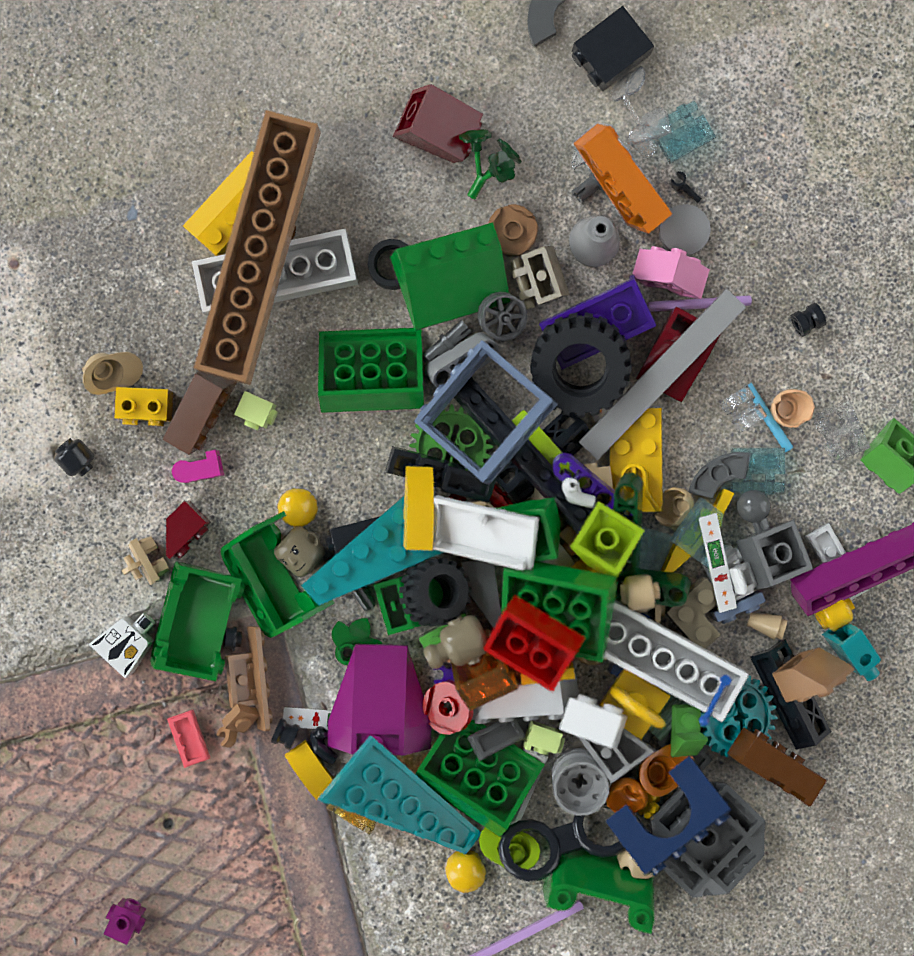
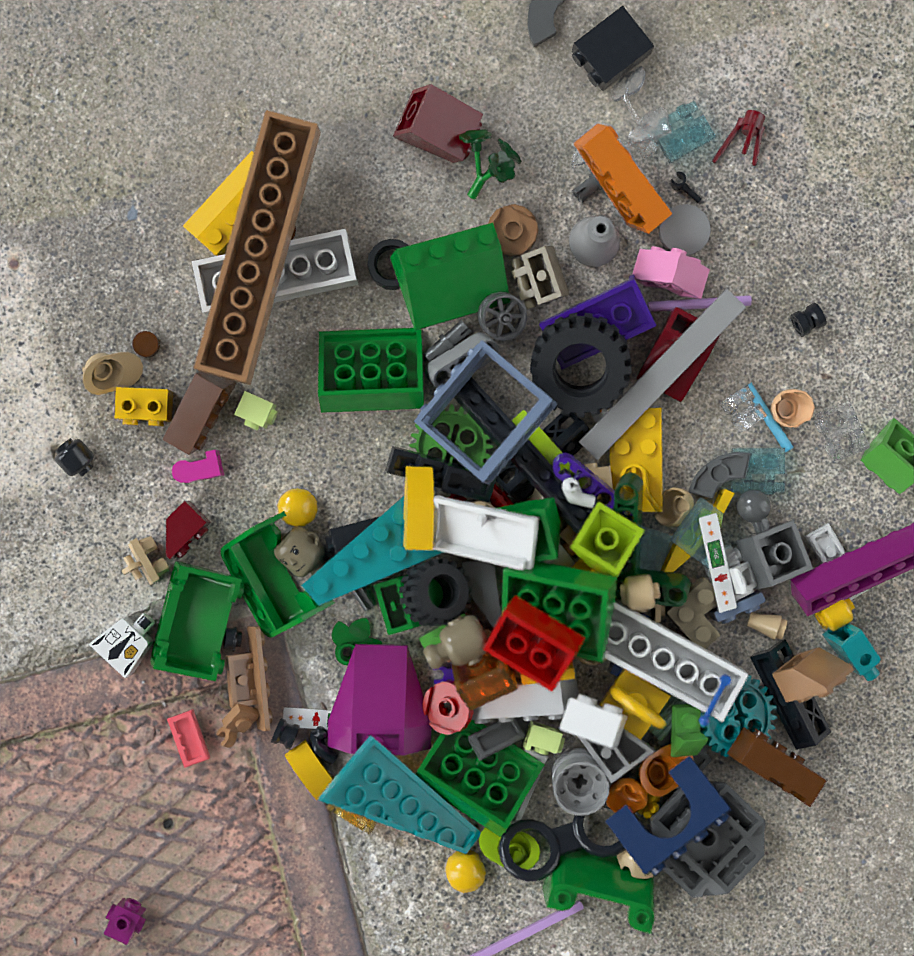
none -> reddish brown tile [132,331,160,358]
none -> dark red plant [712,110,766,166]

